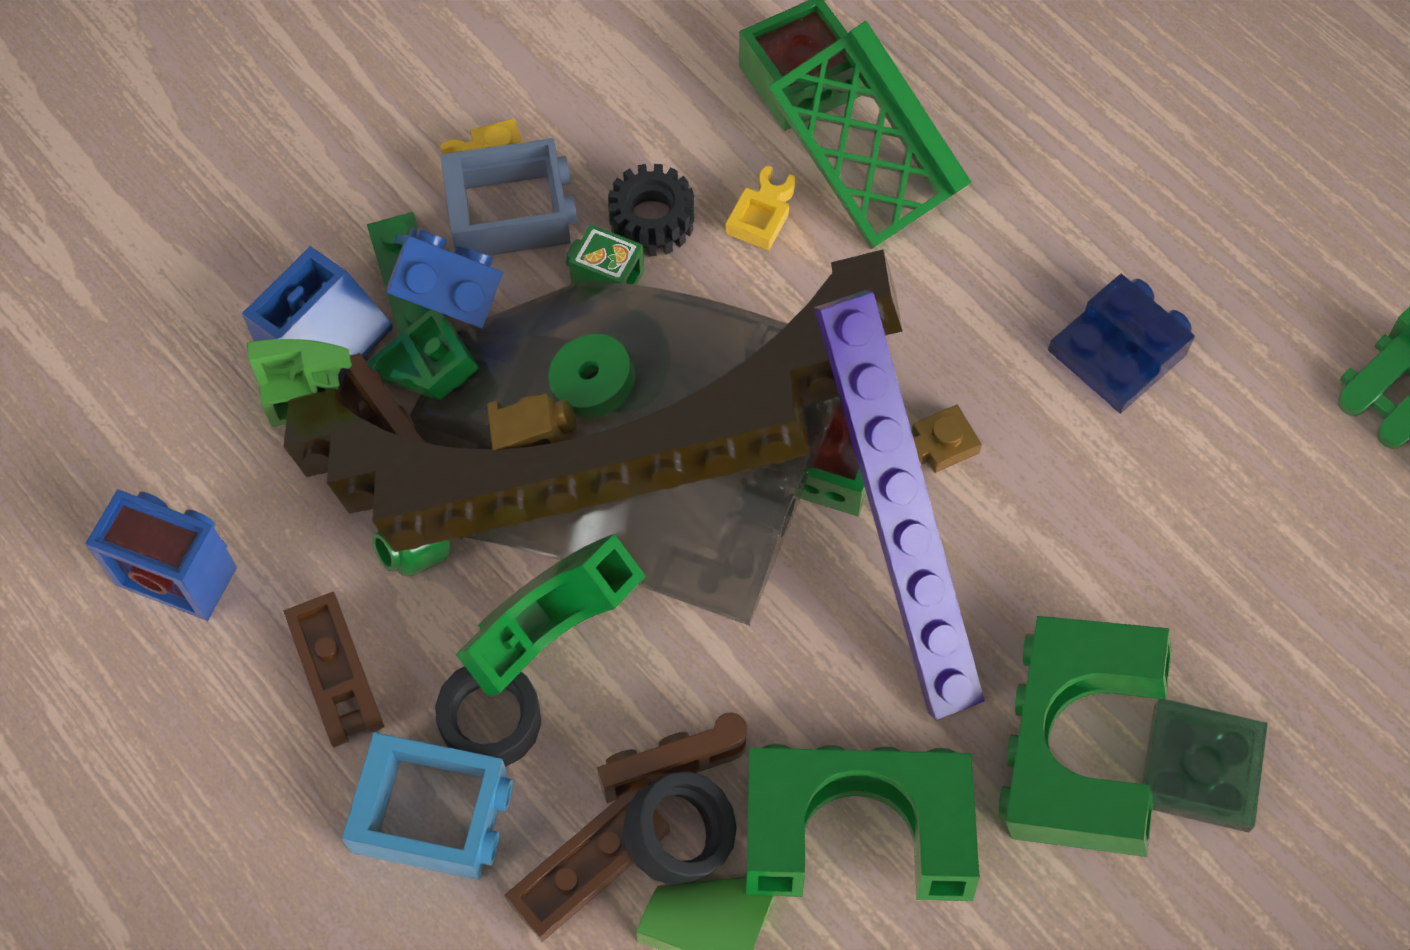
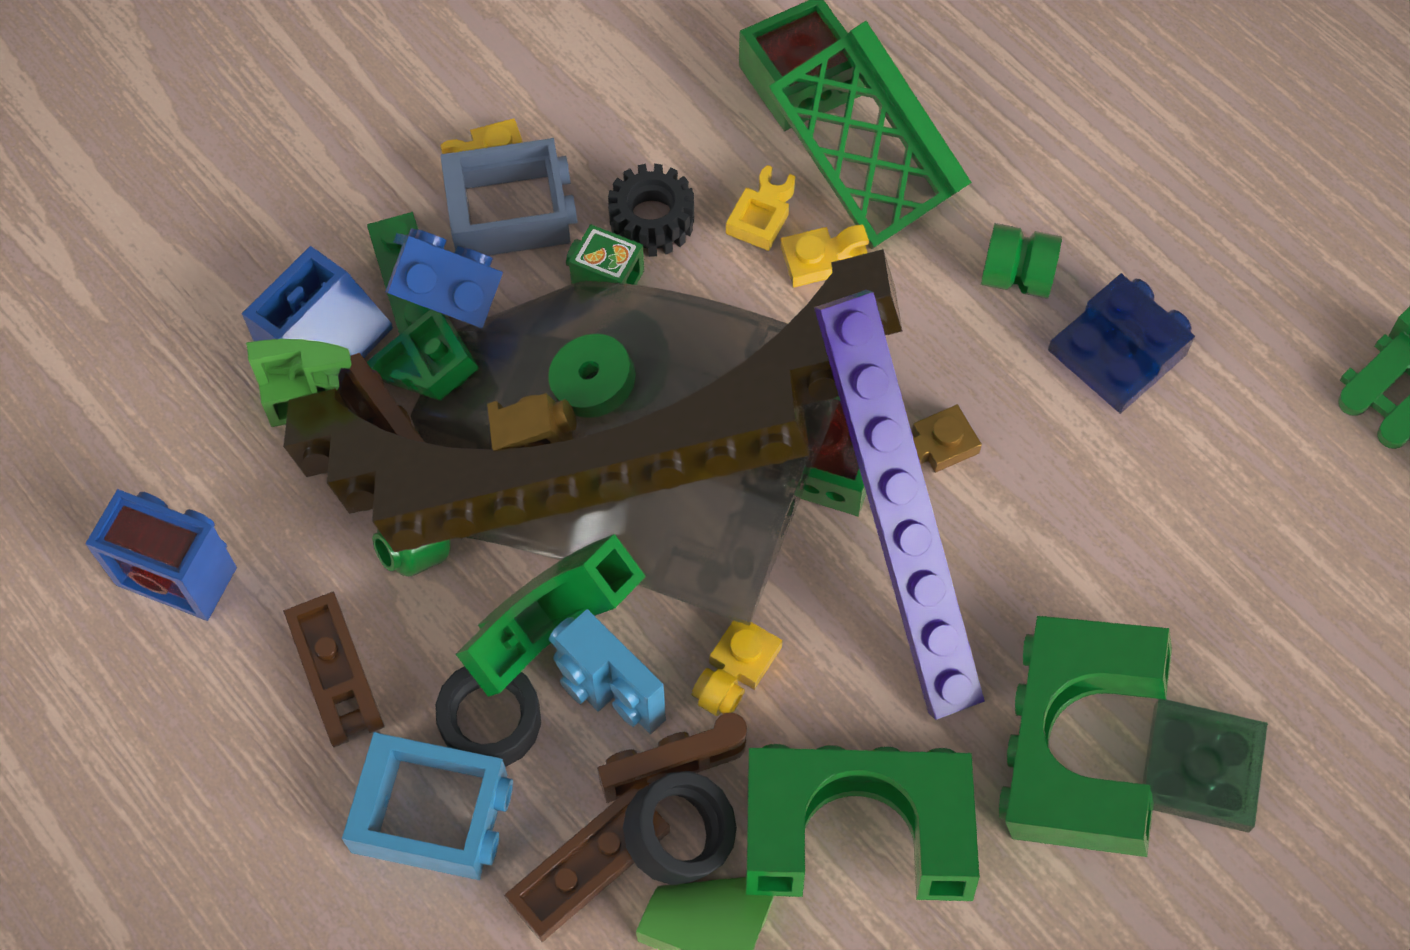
none -> dark azure plate [549,609,666,734]
none -> yellow plate [691,614,783,716]
none -> yellow plate [781,225,869,288]
none -> green wheel [981,223,1062,299]

